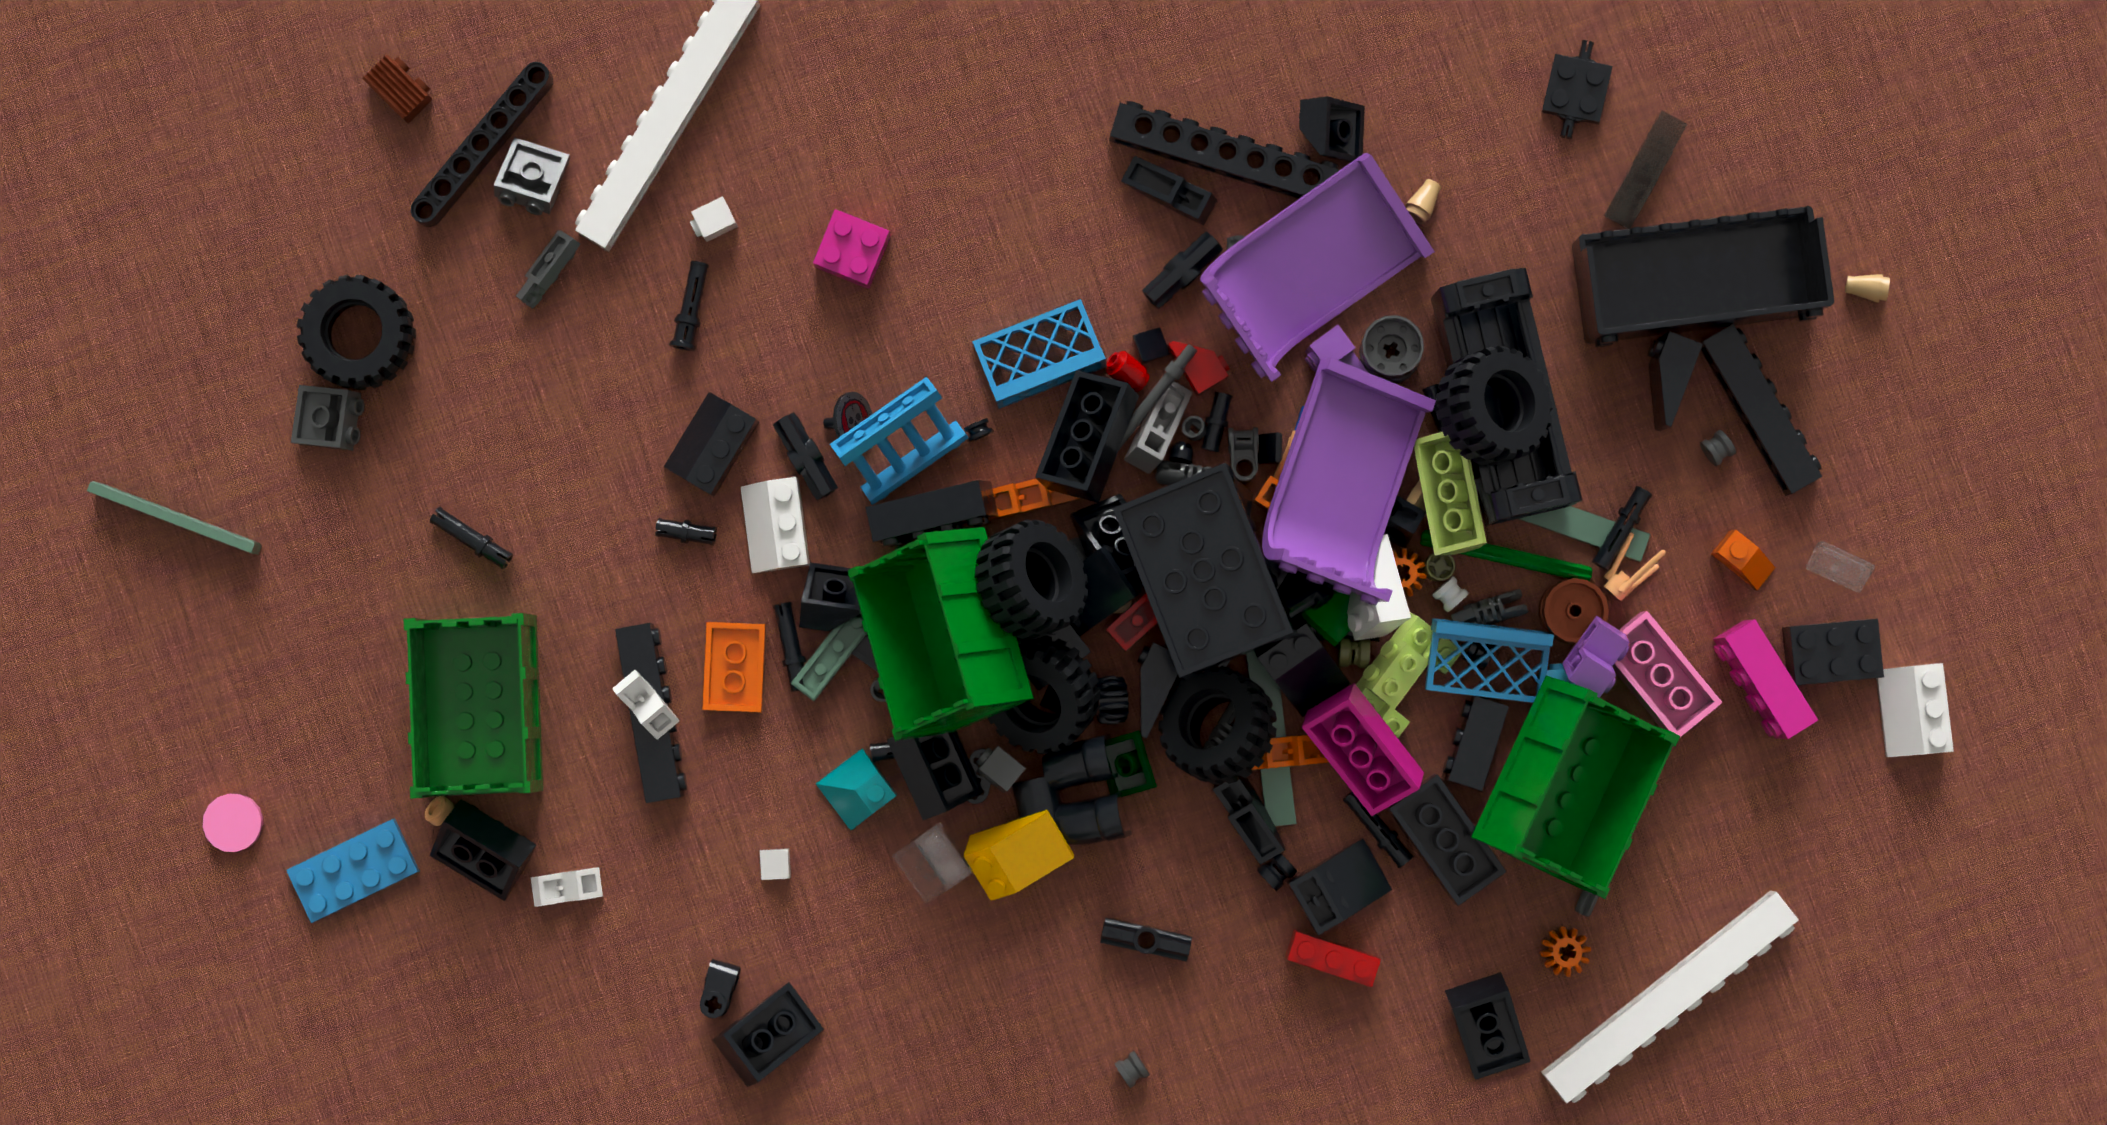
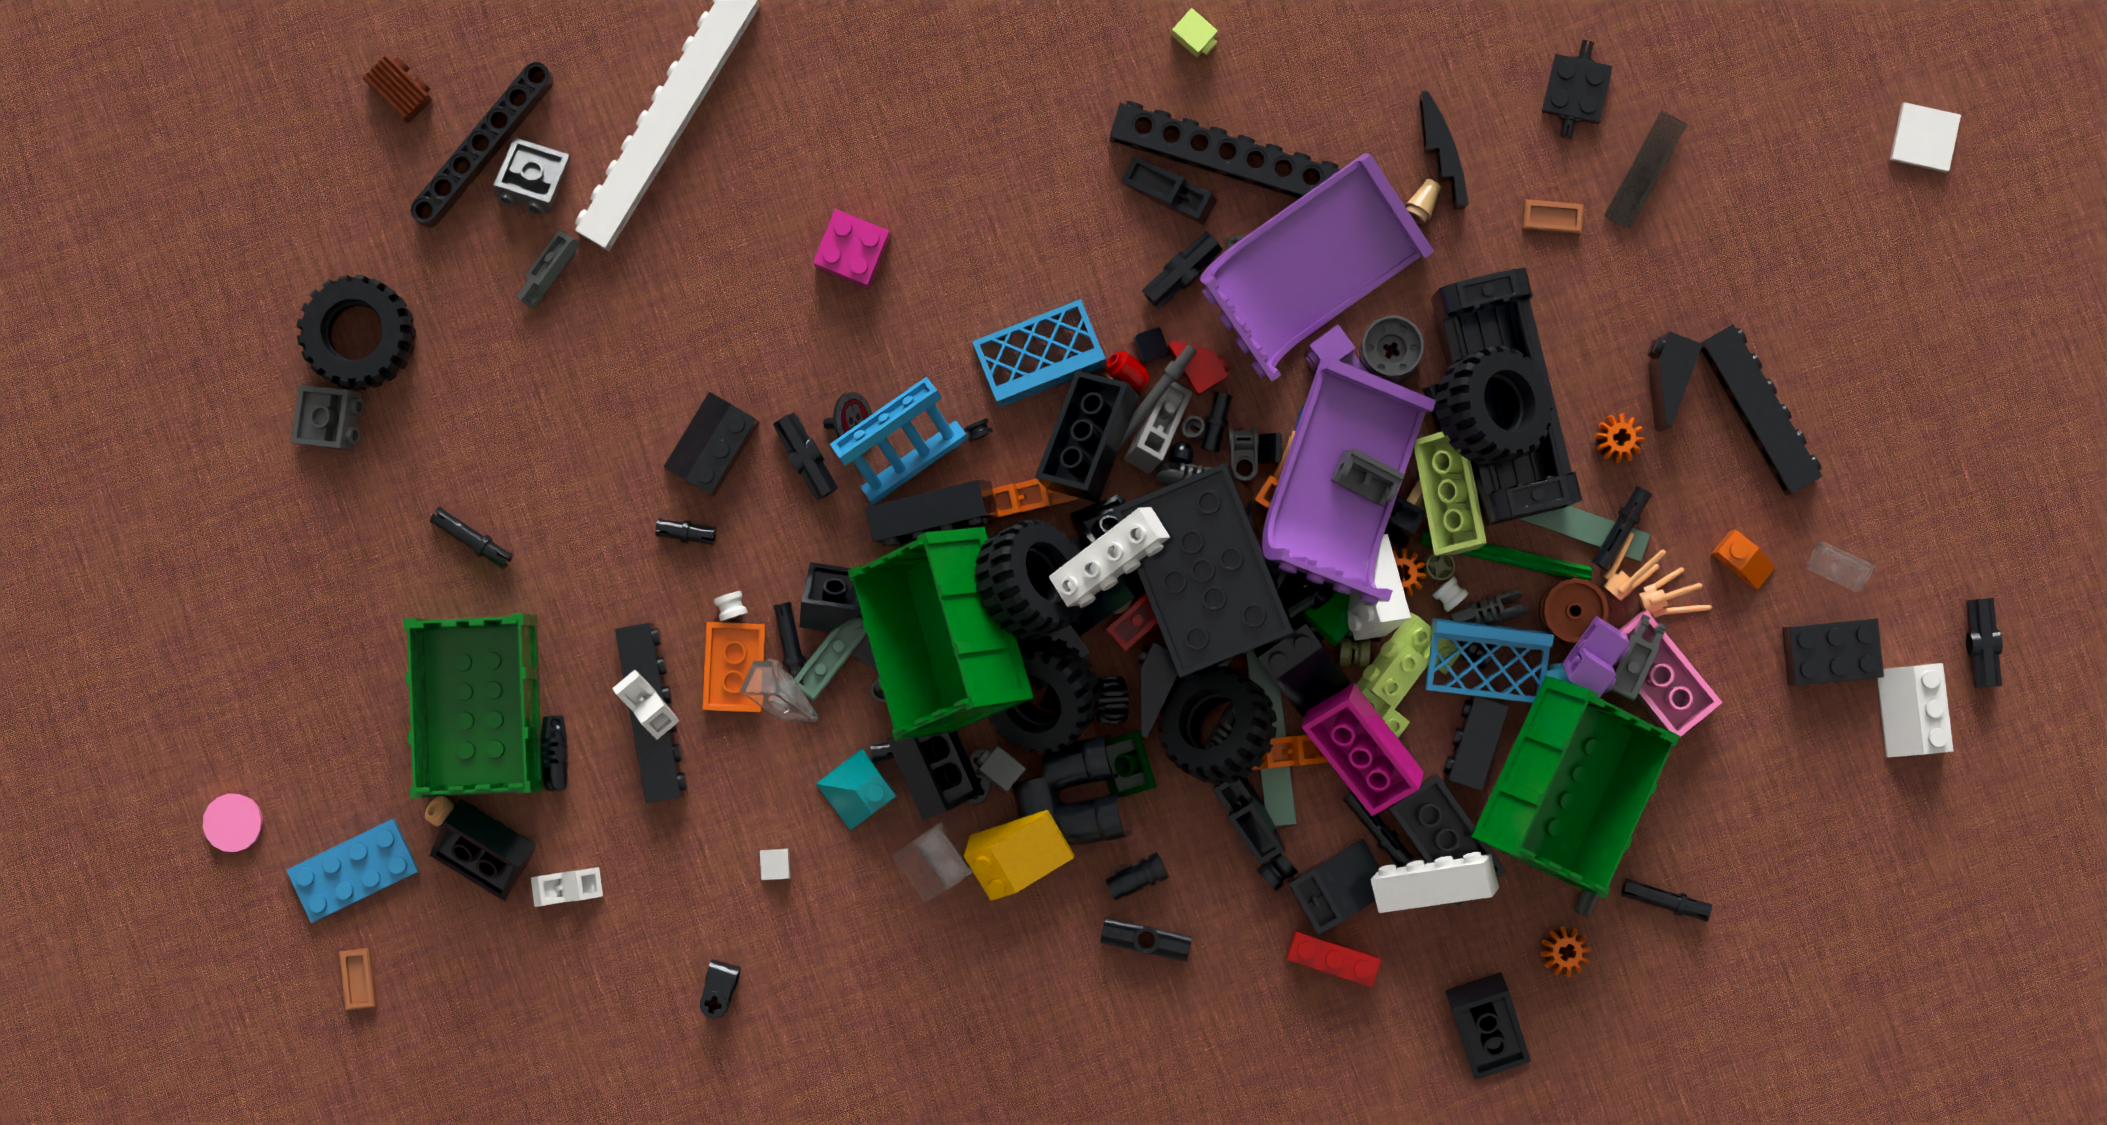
sand green tile [87,481,262,555] -> none
black pin [669,261,709,351] -> none
white brick [690,196,738,242] -> none
black slope [712,982,824,1087] -> none
white slope [741,477,810,574] -> none
dark grey wheel [1114,1050,1150,1088] -> none
black slope [1299,96,1365,162] -> none
white brick [1541,890,1799,1103] -> none
black container [1572,206,1834,347] -> none
dark grey wheel [1700,430,1736,467] -> none
dark pink brick [1713,619,1818,739] -> none
tan cone [1845,274,1890,303] -> none
none -> nougat tile [339,947,377,1011]
none -> black hinge [541,715,568,791]
none -> white wheel [713,591,748,622]
none -> clear slope [739,659,819,722]
none -> white brick [1049,507,1170,608]
none -> black axle [1105,852,1170,901]
none -> yellowish green brick [1171,8,1218,58]
none -> dark grey hinge [1331,449,1405,506]
none -> white brick [1370,852,1499,913]
none -> black slope [1419,91,1469,210]
none -> nougat tile [1522,199,1584,235]
none -> orange gear [1594,413,1645,464]
none -> dark grey hinge [1610,614,1666,701]
none -> black pin [1621,878,1712,922]
none -> light nougat plant [1638,568,1712,618]
none -> white tile [1890,102,1961,173]
none -> black piece [1966,598,2003,688]

